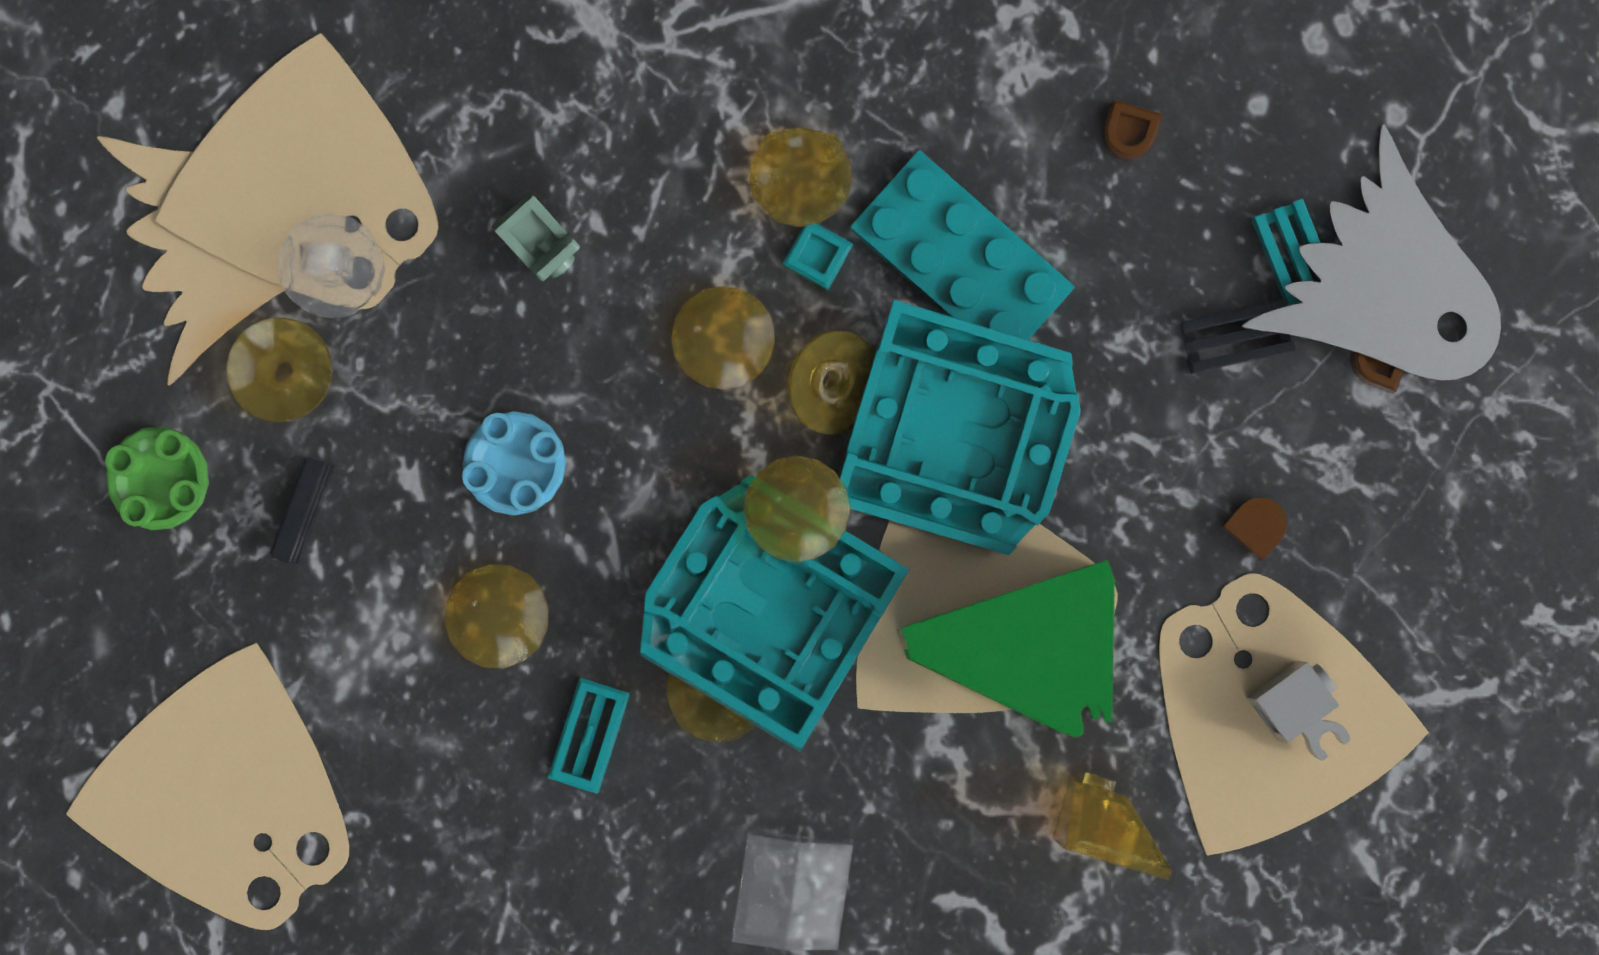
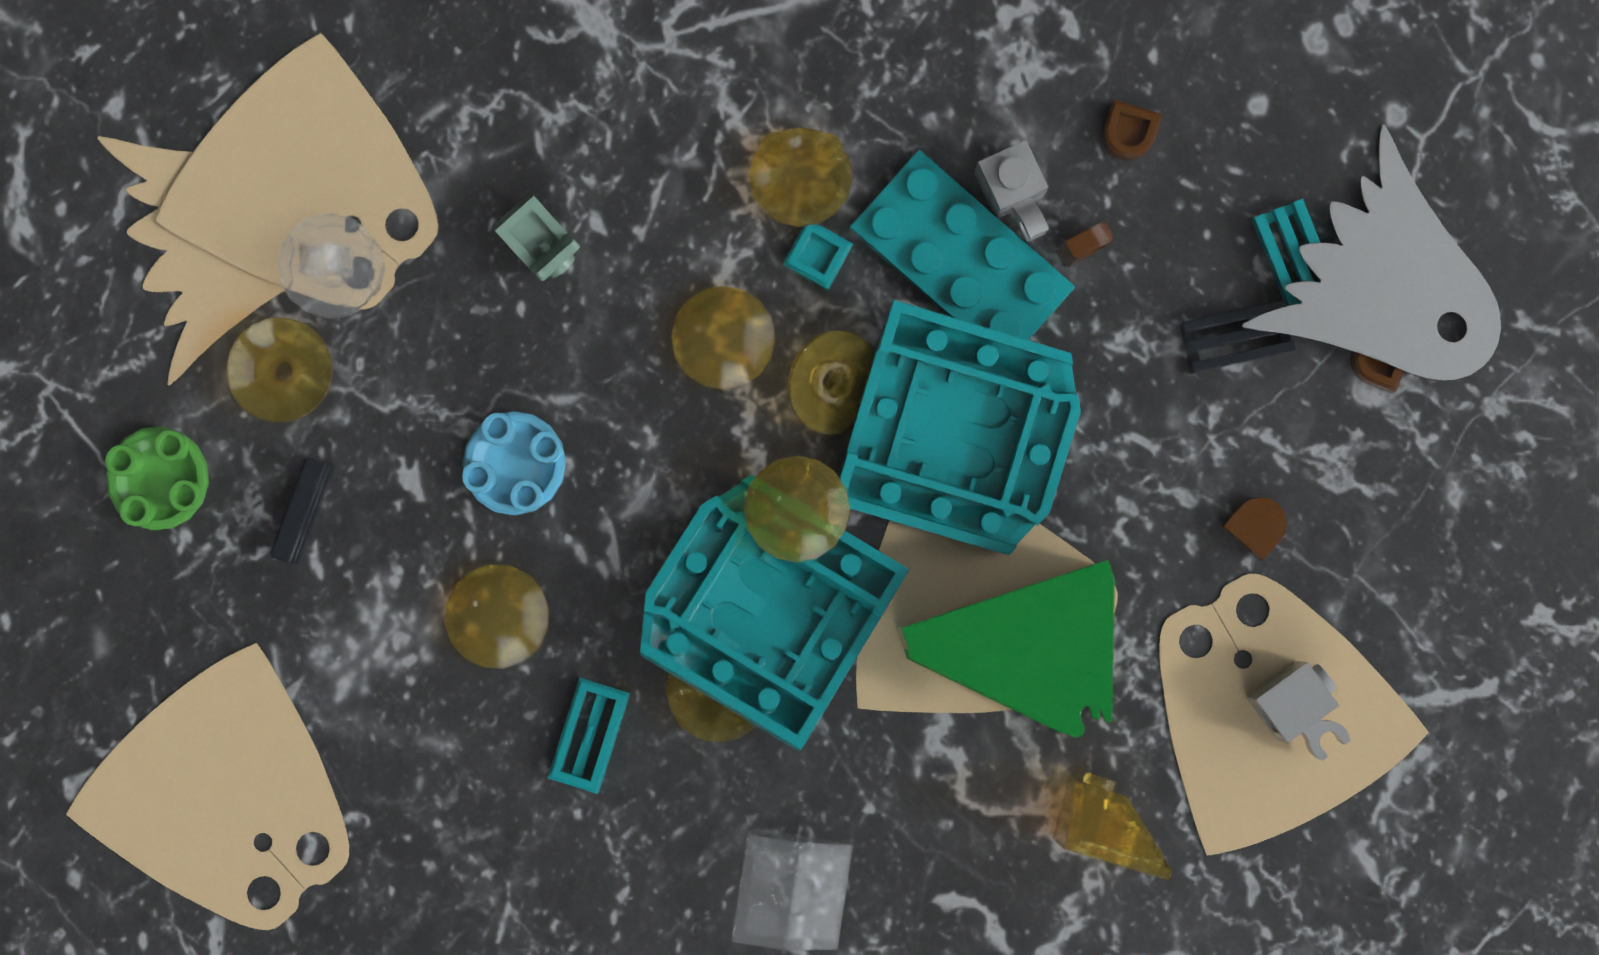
none -> light grey brick [974,140,1049,243]
none -> reddish brown tile [1056,221,1114,268]

